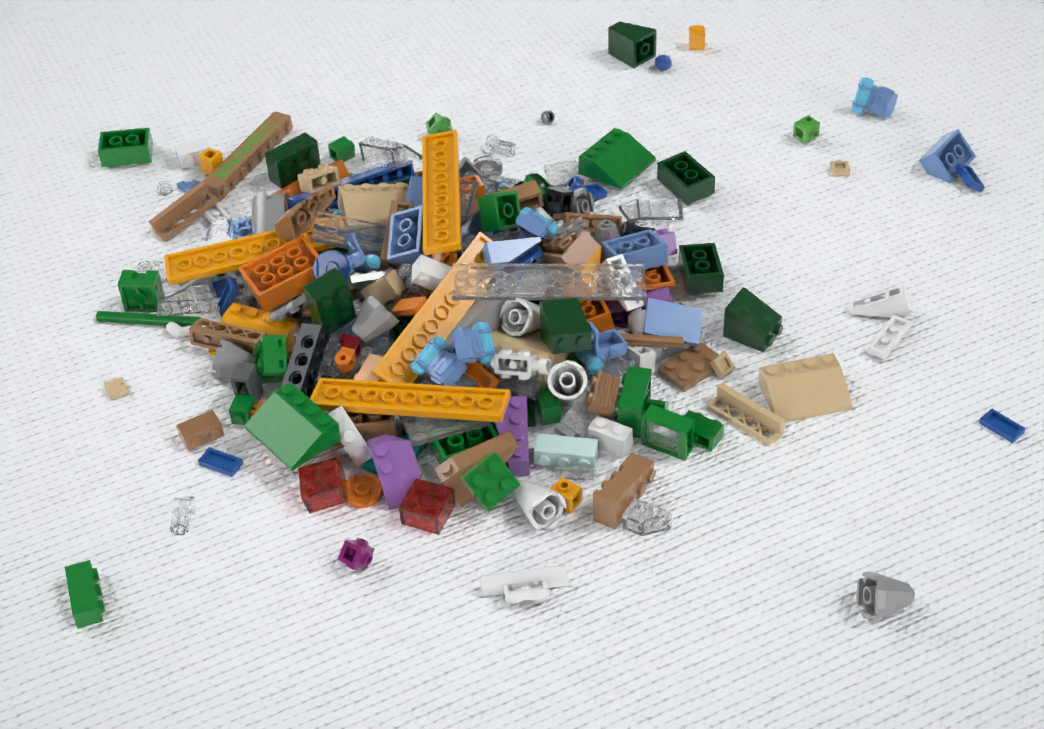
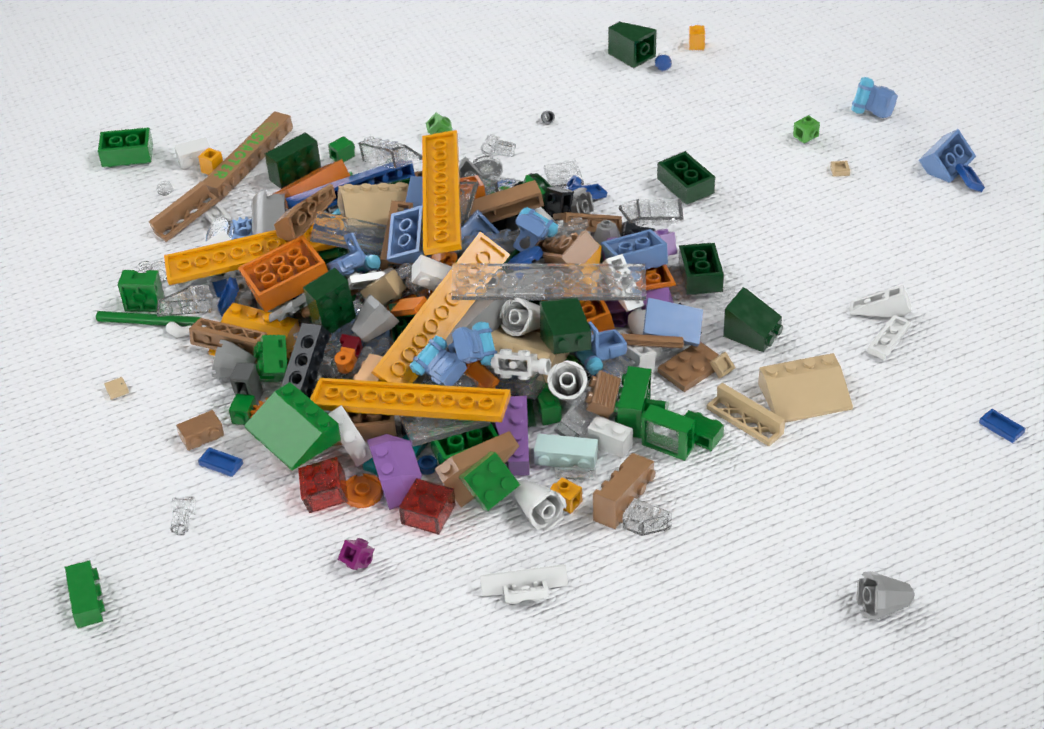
medium blue tile [176,180,200,193] -> none
tan brick [298,163,341,194] -> none
tile [313,250,351,280] -> none
green brick [477,190,521,233] -> none
slope [482,237,541,272] -> none
green slope [578,128,656,190] -> none
none -> blue tile [417,455,438,475]

